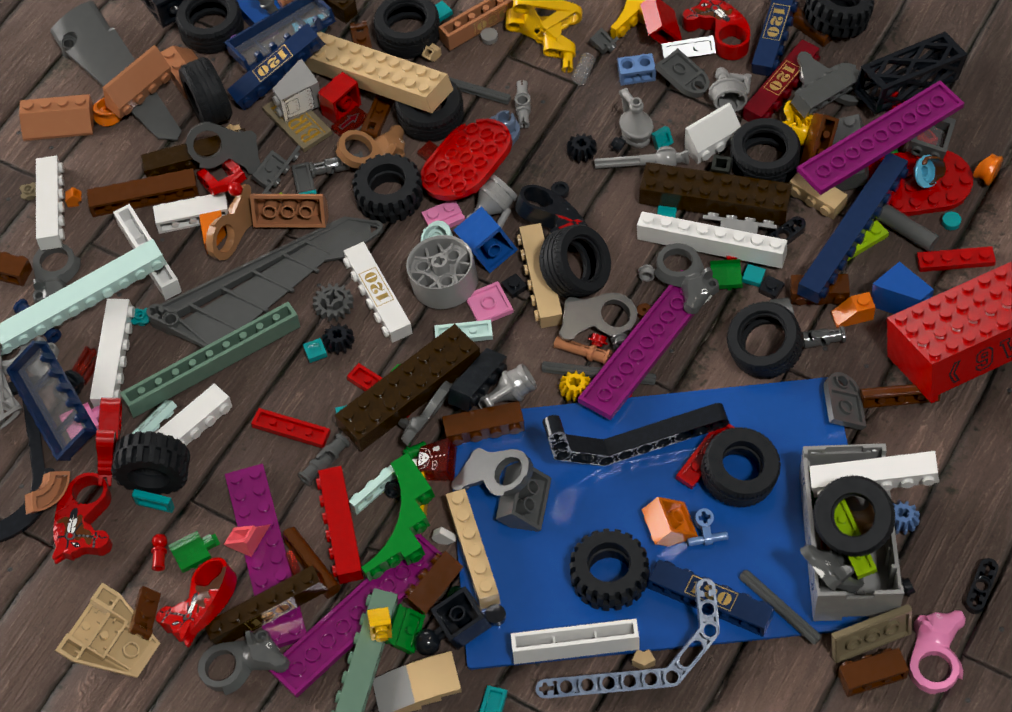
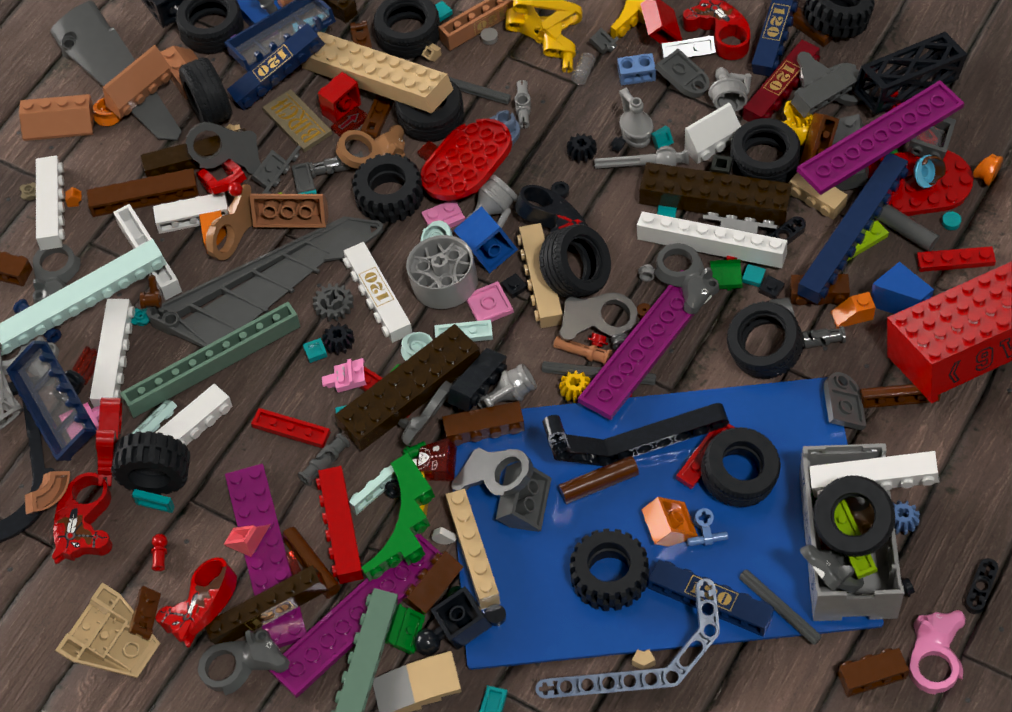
green piece [168,531,220,573] -> none
light grey slope [272,59,320,122] -> none
yellow slope [367,607,392,642] -> none
white brick [511,619,640,664] -> none
dark tan tile [832,604,912,663] -> none
none -> reddish brown piece [140,275,162,309]
none -> bright pink piece [322,358,367,393]
none -> light aqua piece [401,332,433,361]
none -> reddish brown brick [558,455,639,504]

